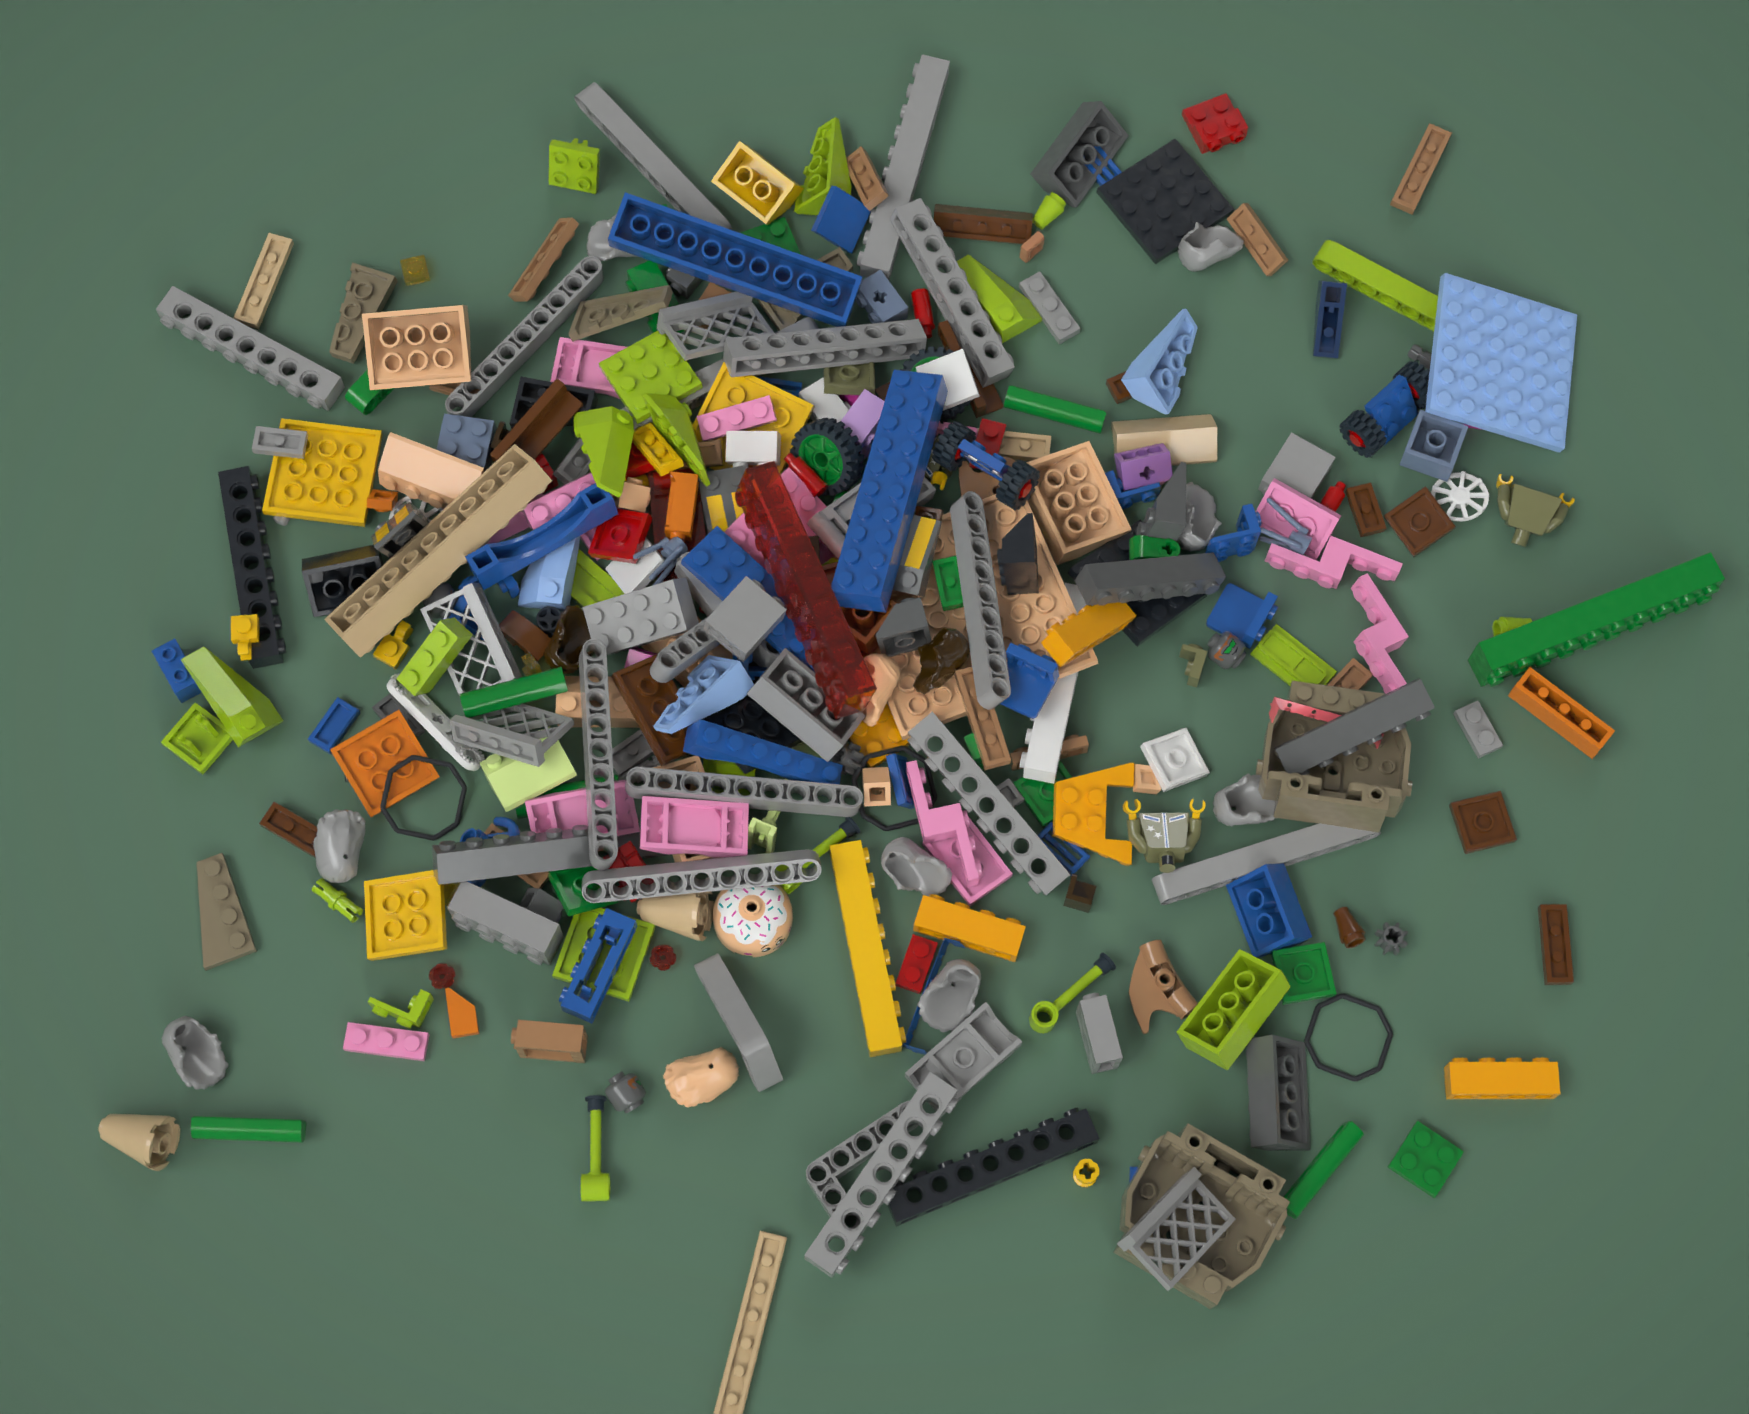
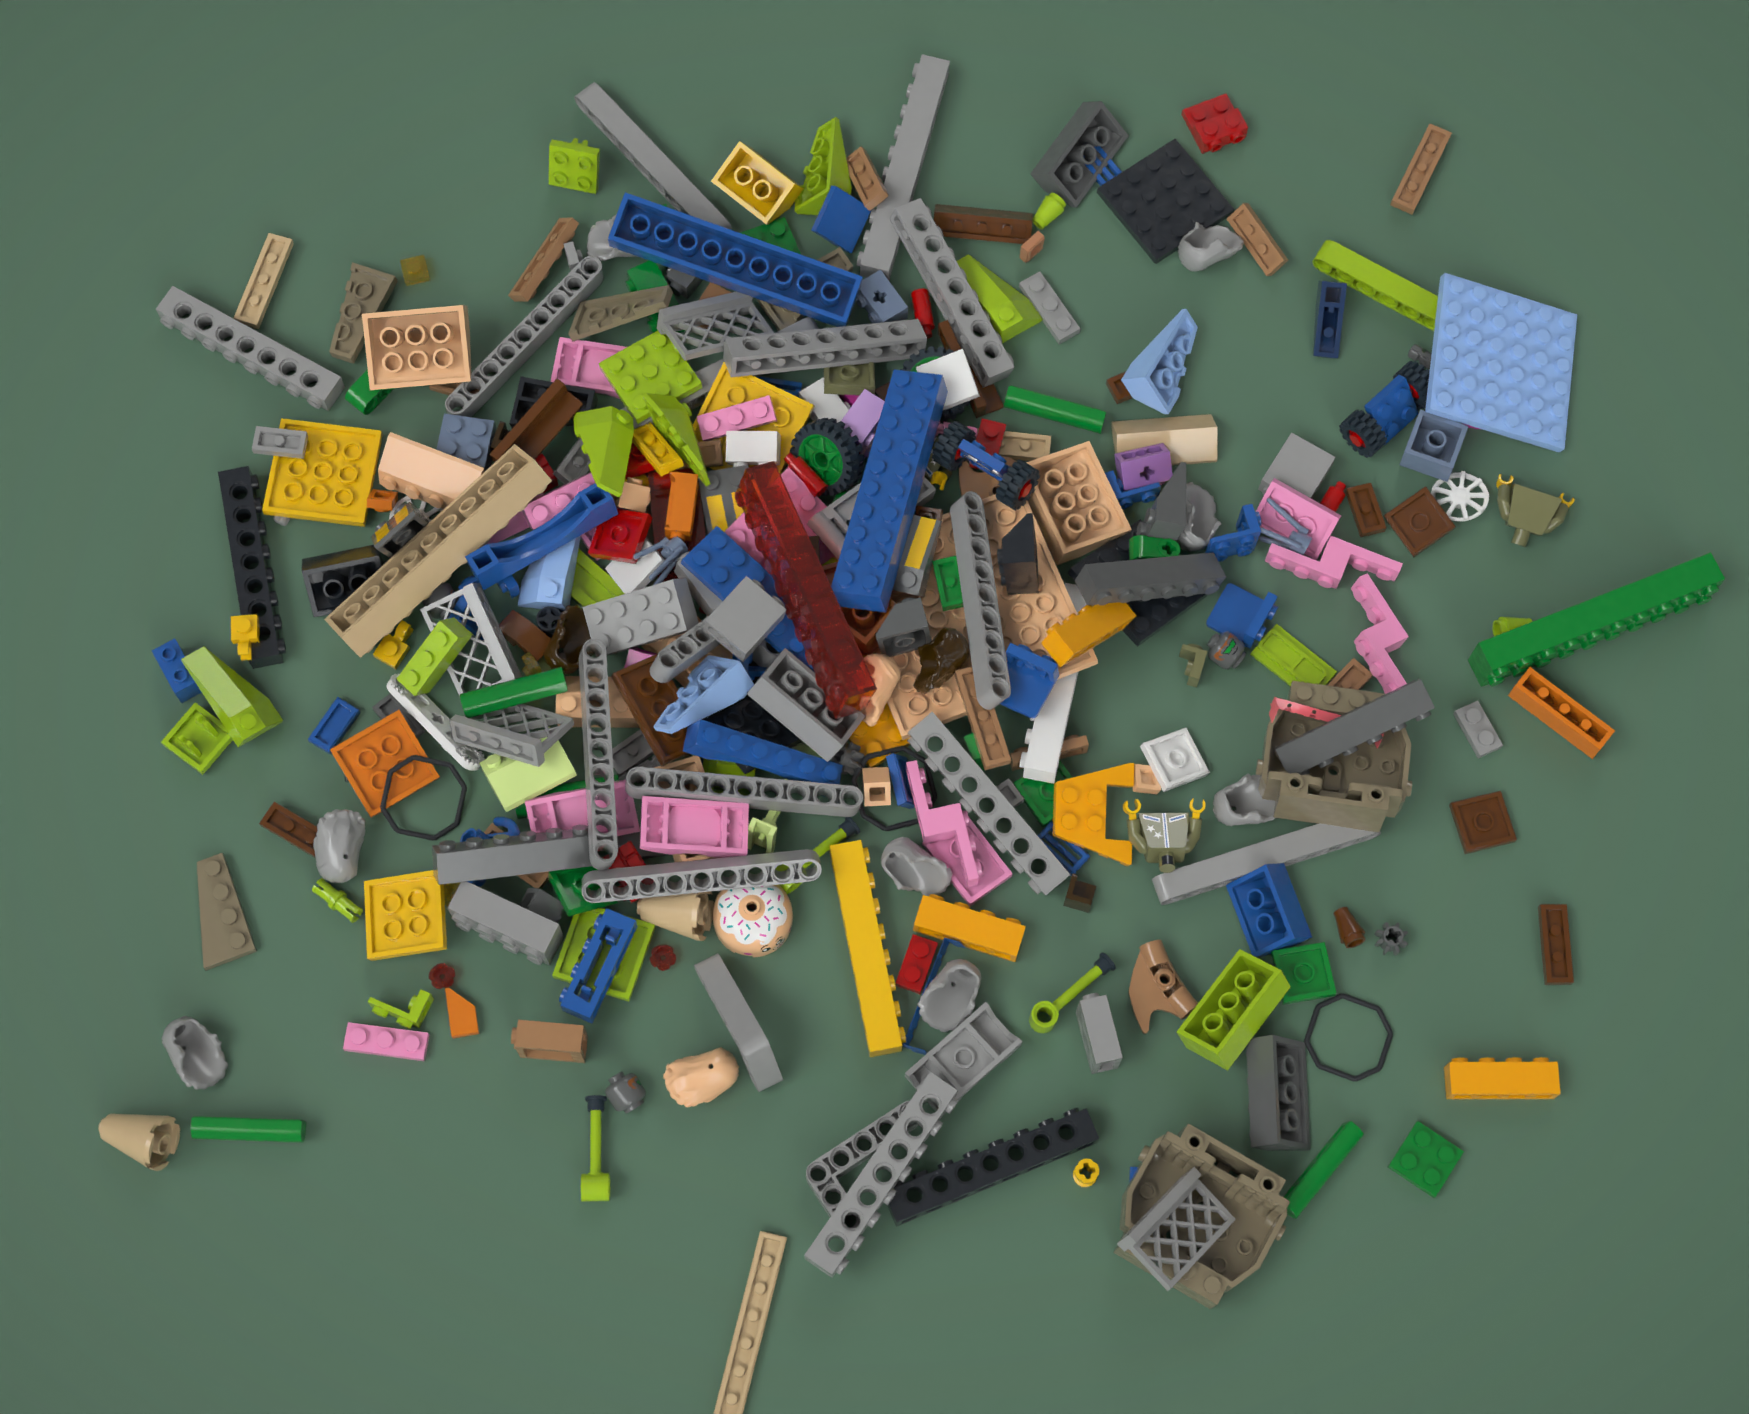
none -> light grey plate [564,241,583,272]

